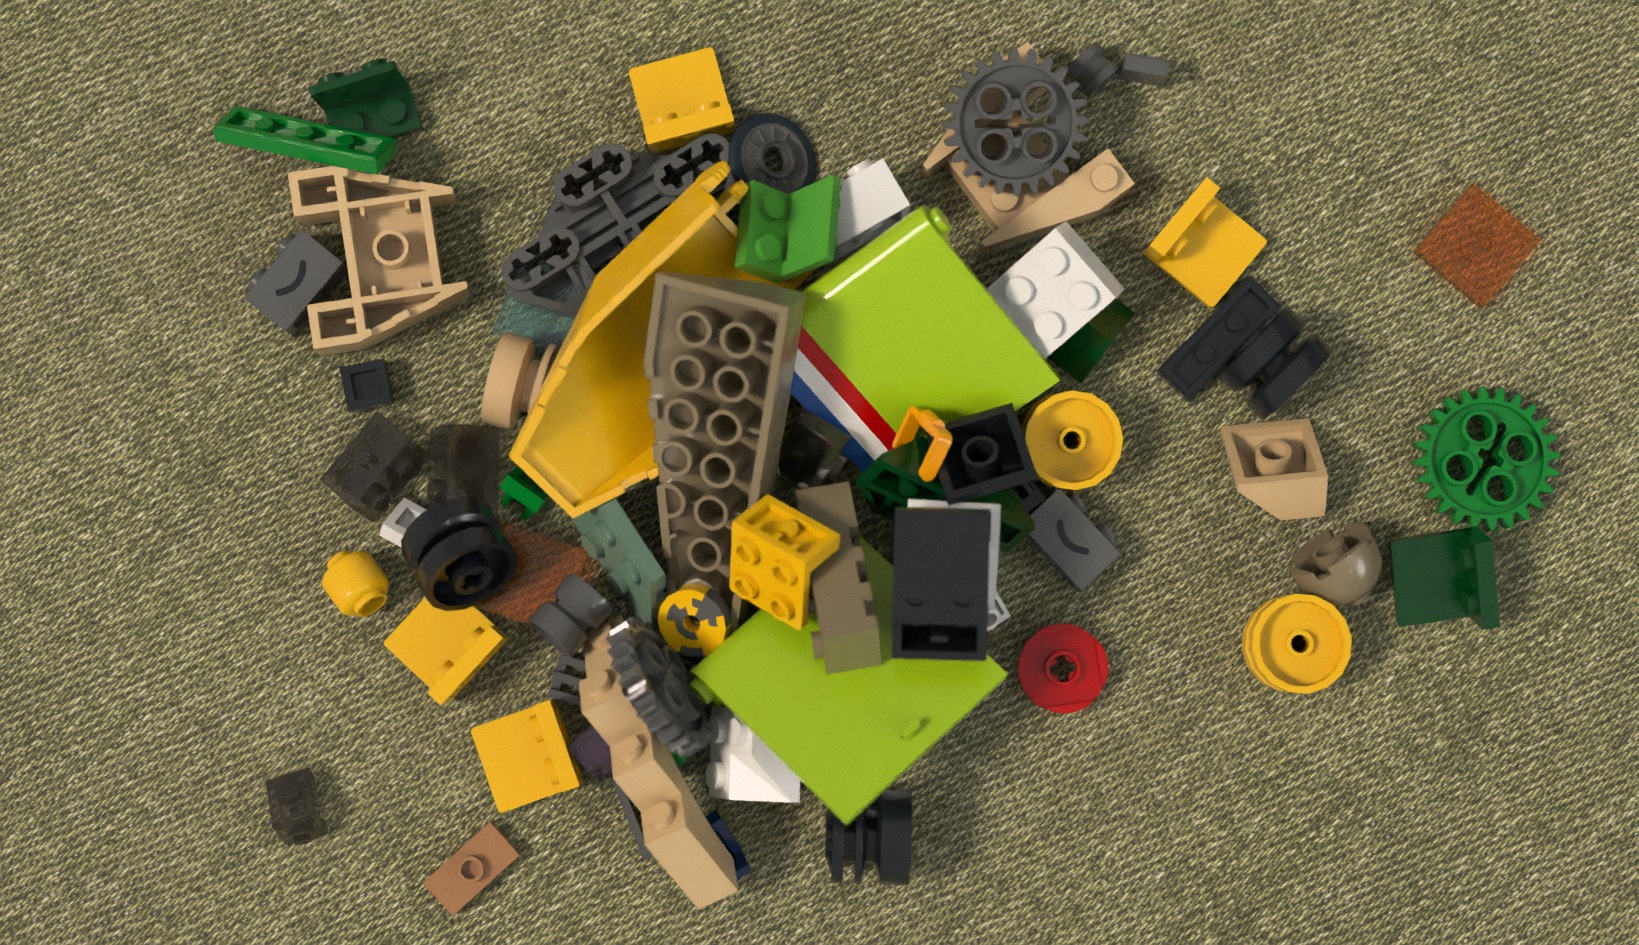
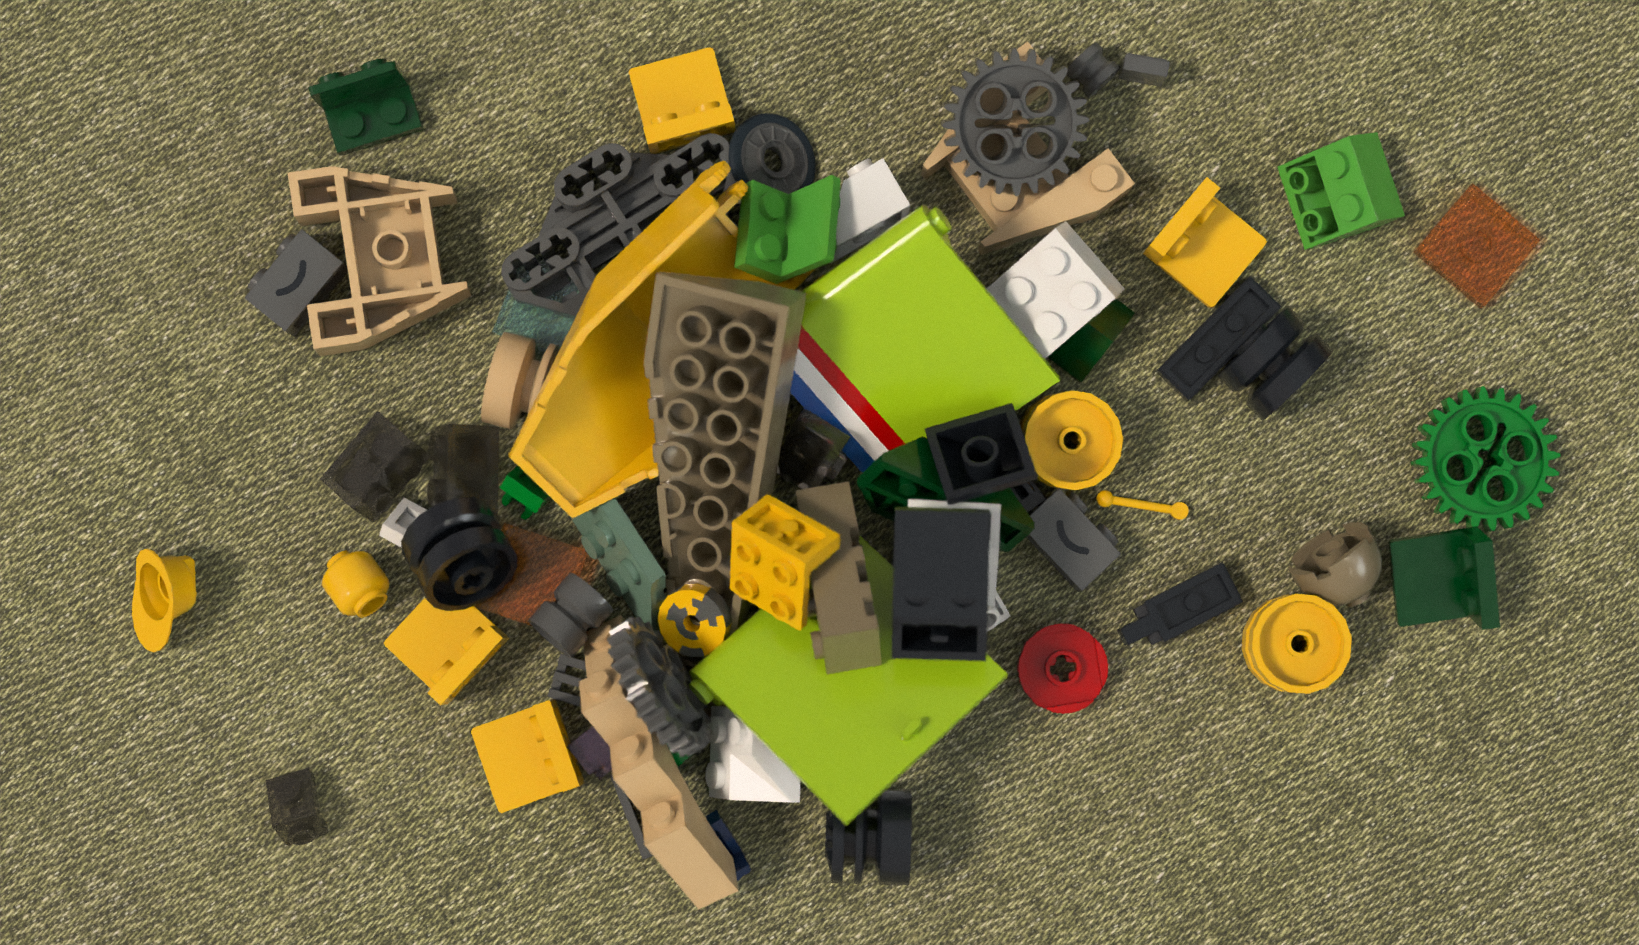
green tile [214,106,397,175] -> none
black plate [339,359,395,412] -> none
medium nougat plate [423,821,521,916] -> none
light orange piece [892,406,952,481] -> none
tan slope [1221,418,1328,521] -> none
none -> yellow piece [132,548,197,652]
none -> yellow hinge [1096,490,1189,520]
none -> black hinge [1117,562,1243,645]
none -> bright green slope [1277,132,1405,250]

